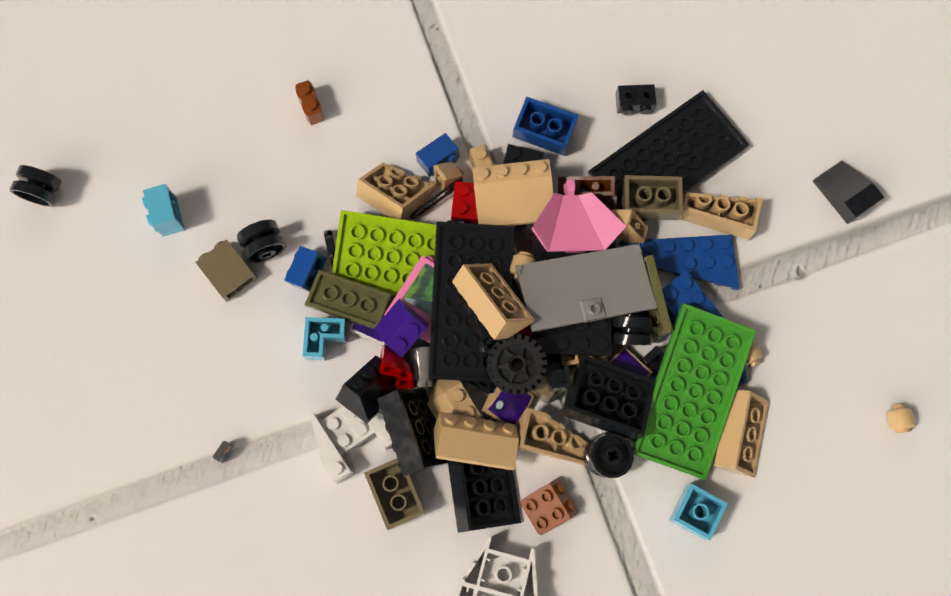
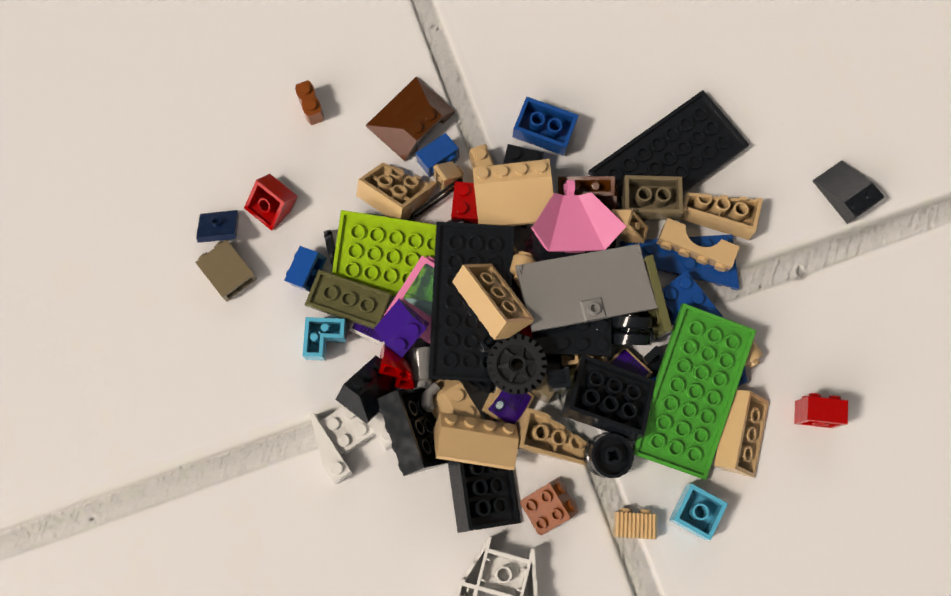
black wheel [10,165,62,207] -> none
medium azure brick [142,184,185,237] -> none
dark grey tile [213,441,234,463] -> none
black wheel [236,219,286,263] -> none
dark tan brick [364,458,426,530] -> none
black brick [615,84,656,115] -> none
tan head [886,404,916,433] -> none
none -> dark blue plate [196,210,239,243]
none -> red slope [244,174,298,231]
none -> reddish brown slope [366,77,456,162]
none -> light grey arm [421,382,441,412]
none -> tan brick [613,508,657,539]
none -> tan arch [656,218,740,272]
none -> red brick [794,393,848,428]

